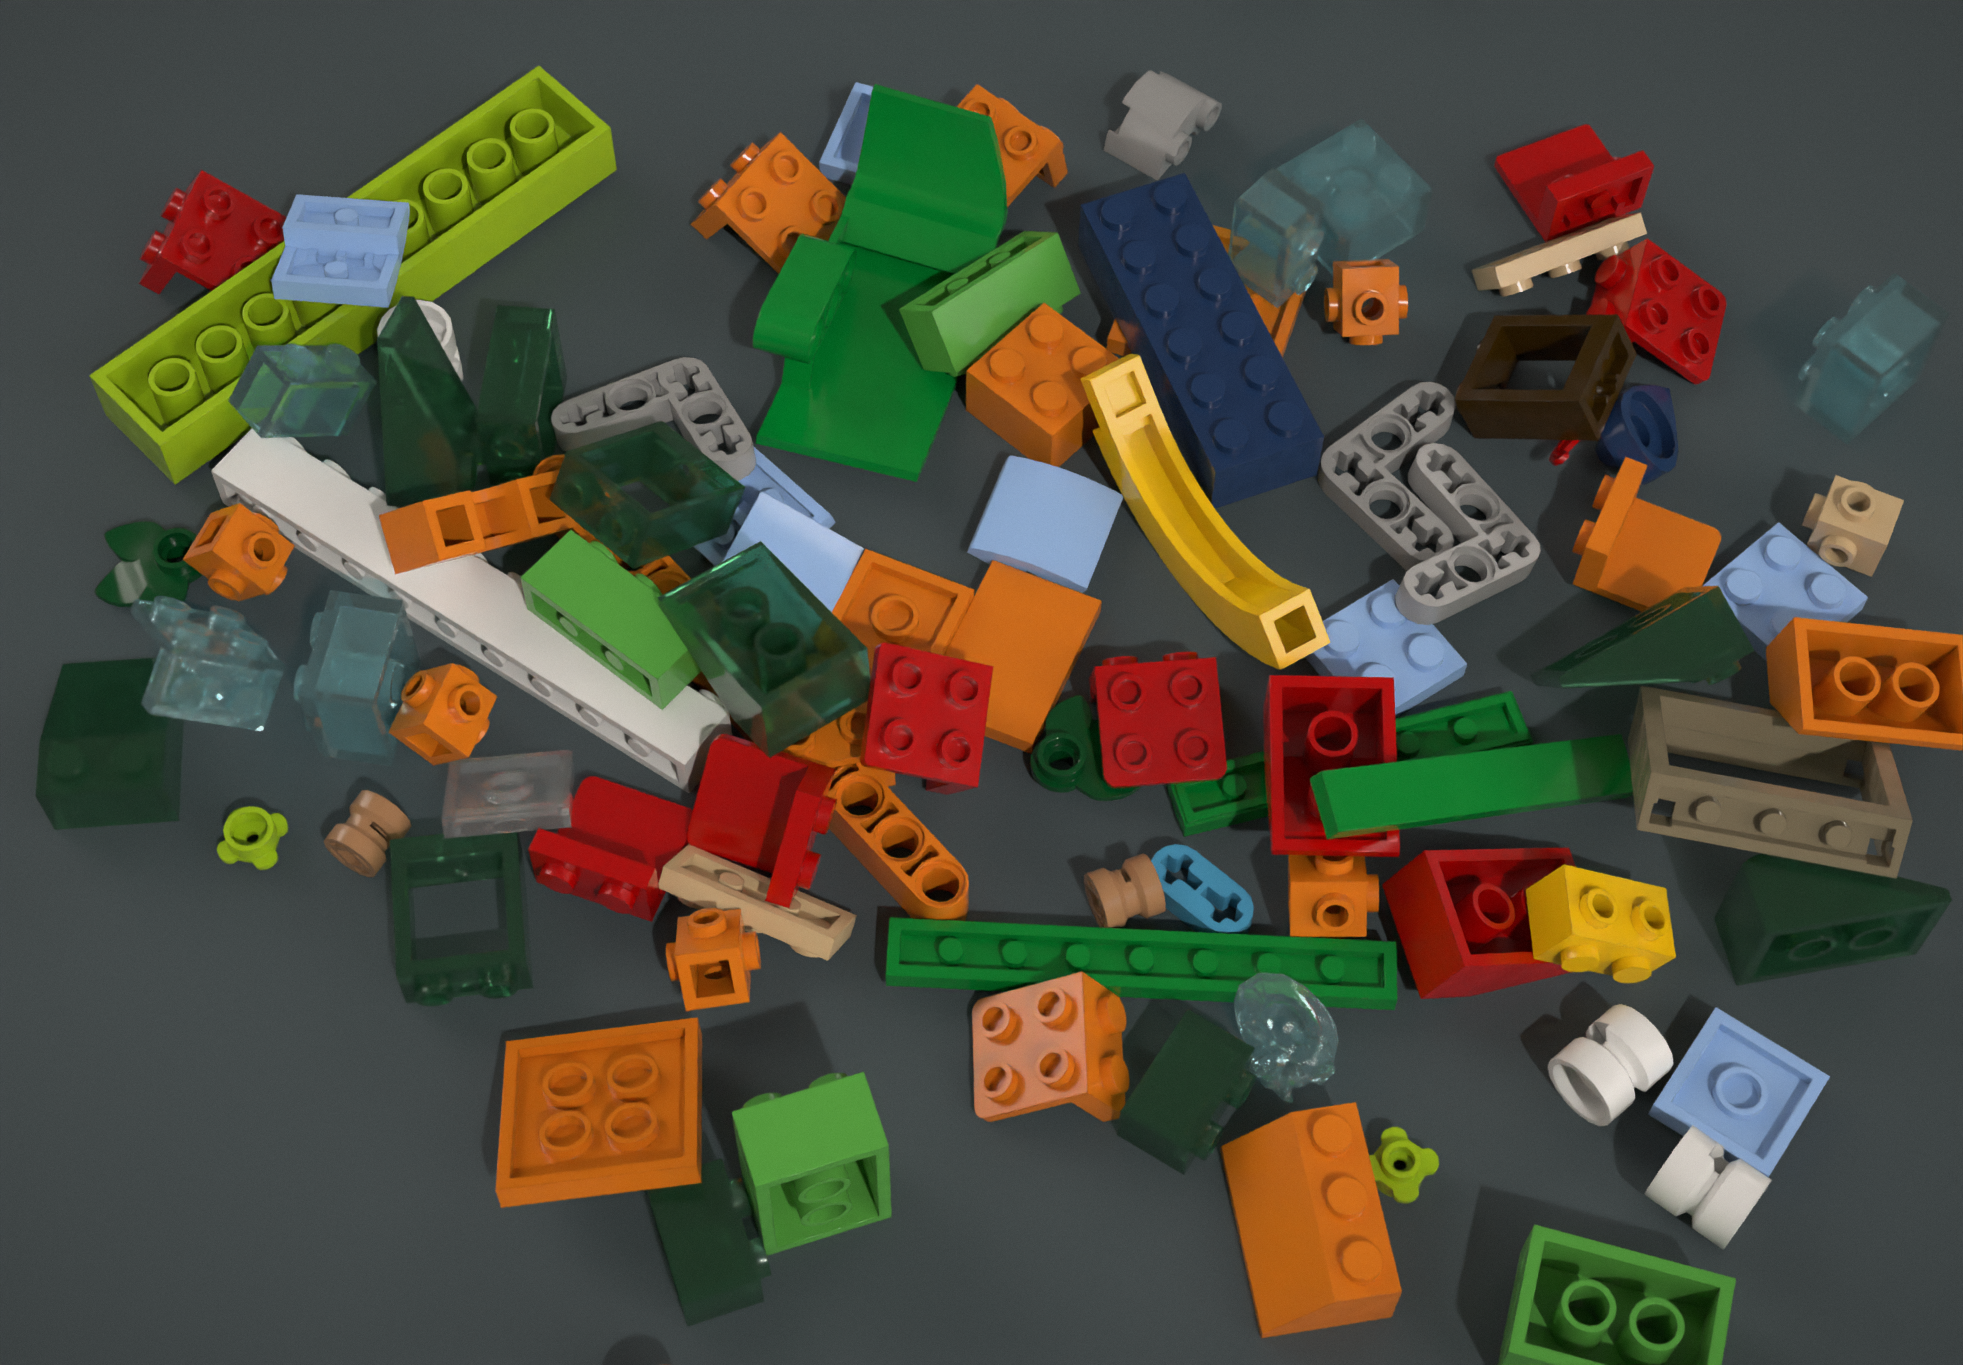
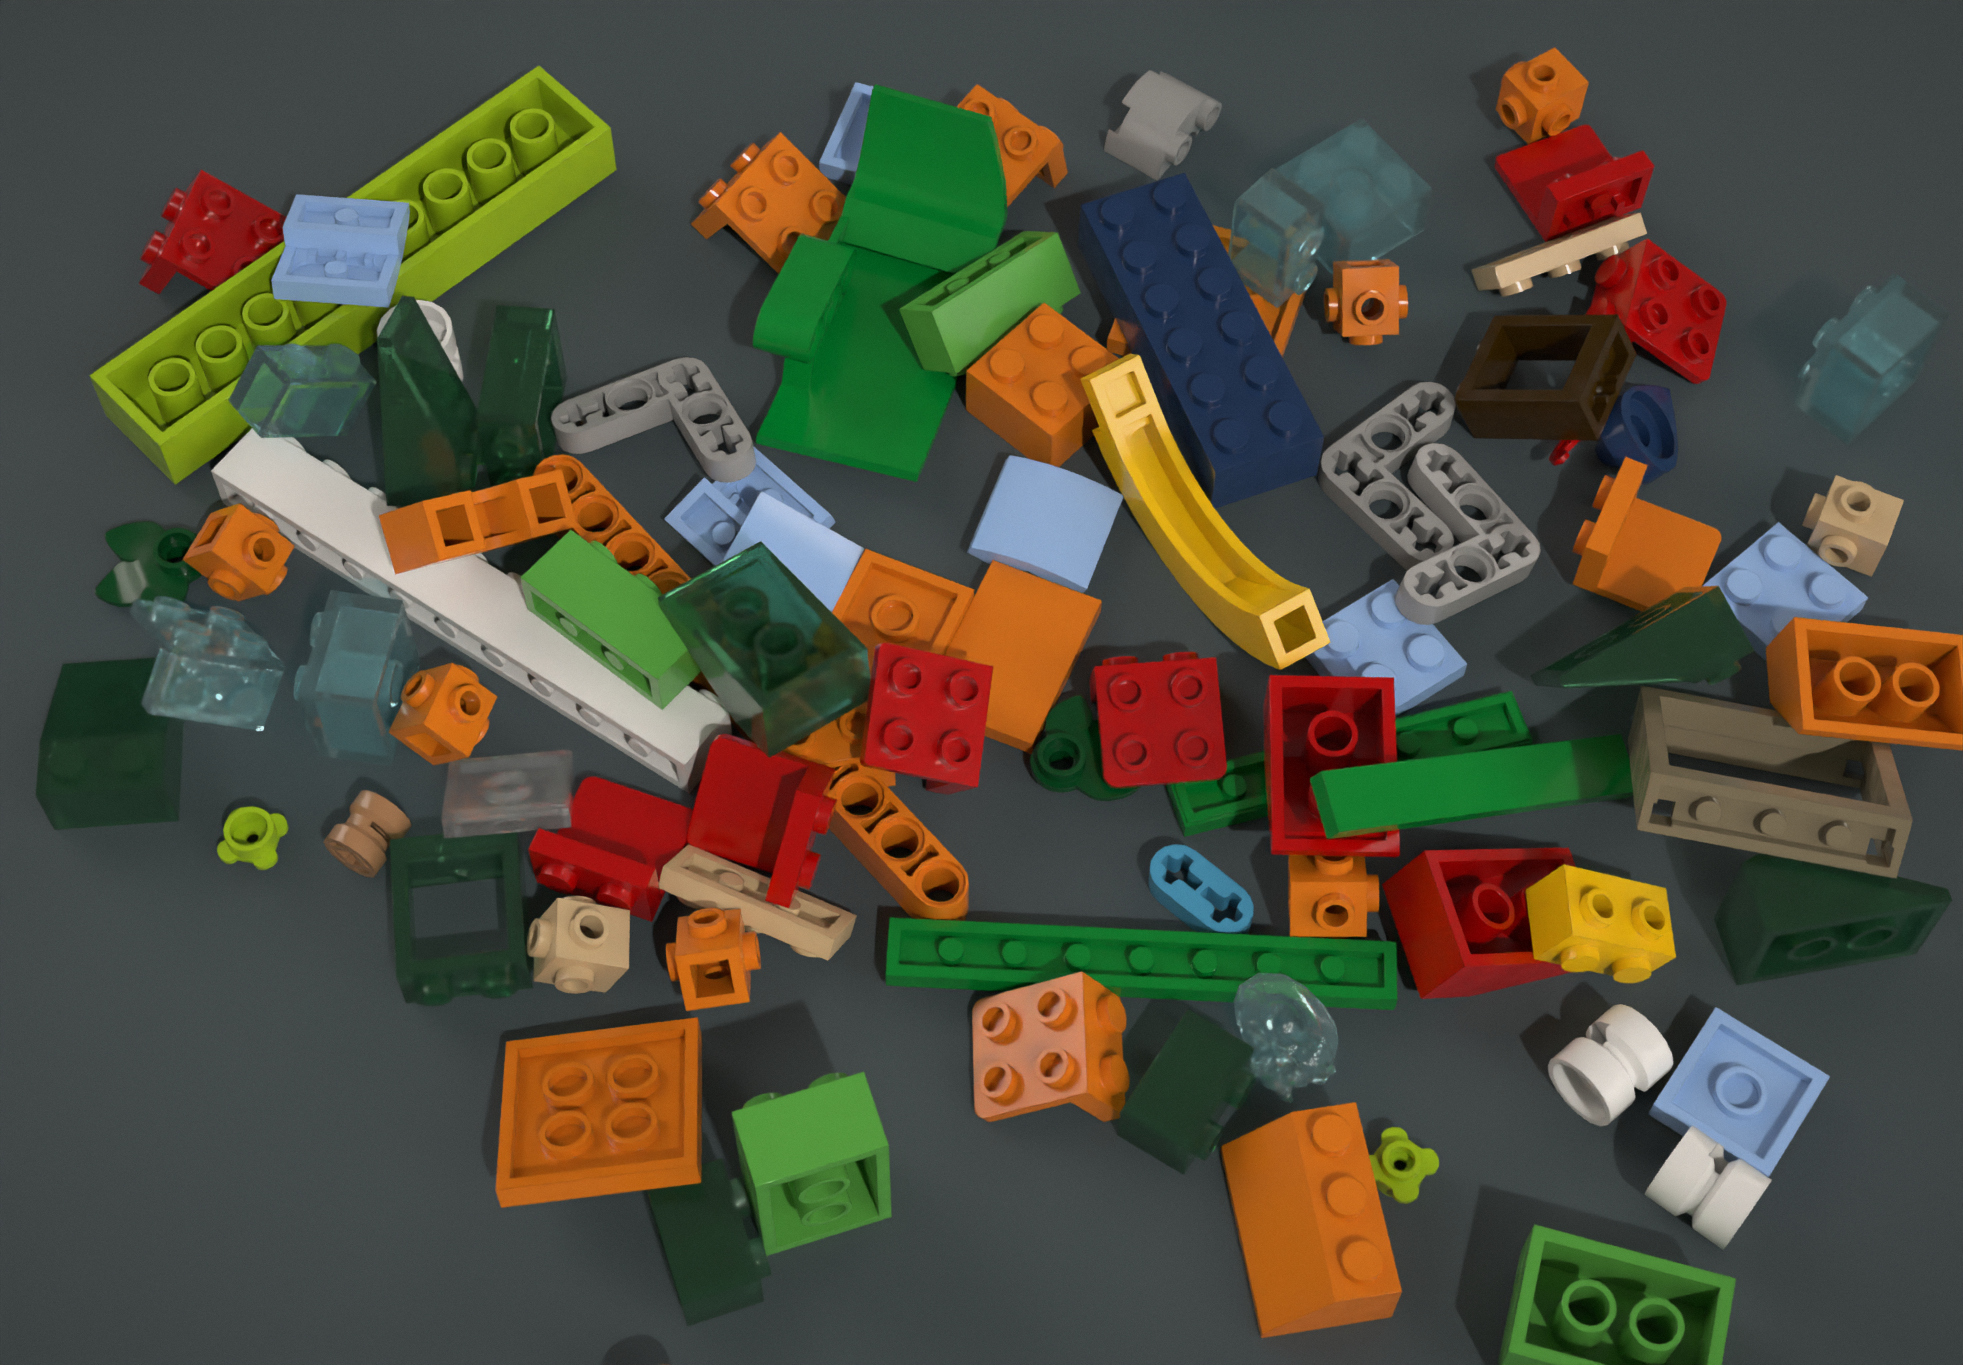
clear green window [549,421,745,569] -> none
medium nougat wheel [1084,853,1166,928] -> none
none -> tan brick [527,896,630,993]
none -> orange brick [1495,47,1589,145]

